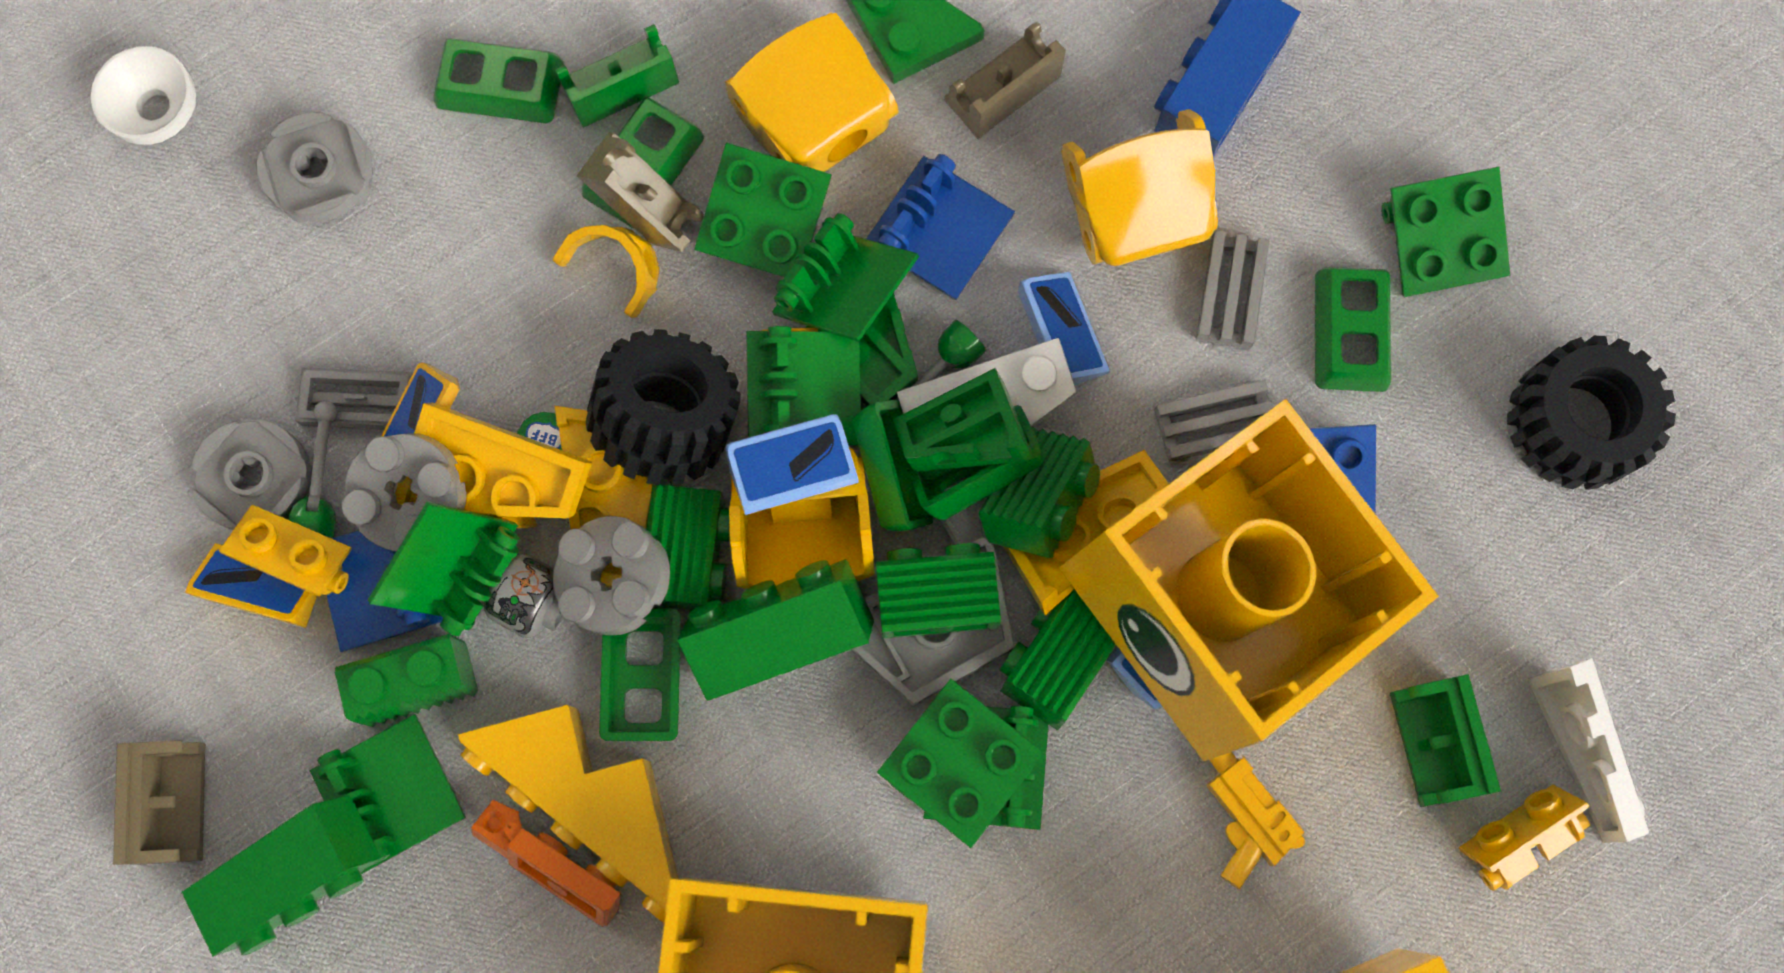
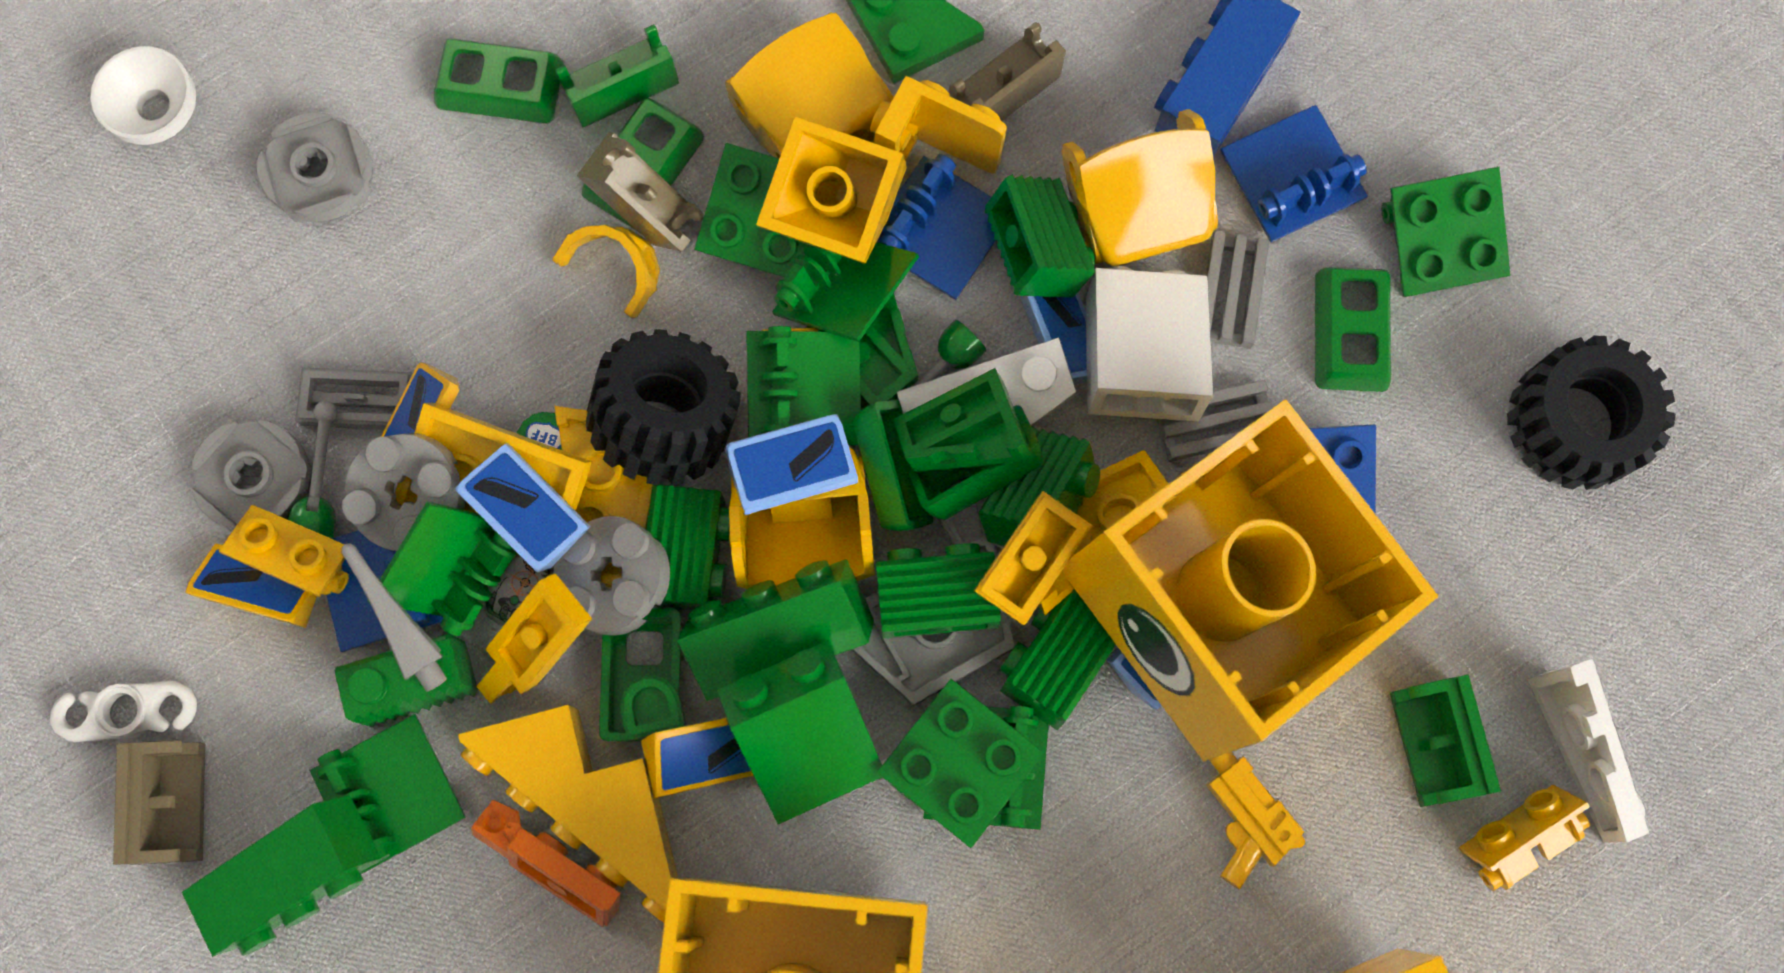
none -> white piece [50,681,197,742]
none -> light grey piece [341,543,447,692]
none -> slope [455,443,591,572]
none -> yellow hinge [476,573,592,704]
none -> green tile [621,675,687,742]
none -> slope [641,718,754,799]
none -> green brick [717,641,882,825]
none -> yellow slope [756,116,907,264]
none -> yellow bracket [870,76,1007,174]
none -> yellow slope [974,491,1093,626]
none -> green brick [984,174,1096,298]
none -> white brick [1086,266,1213,422]
none -> blue hinge [1220,105,1368,242]

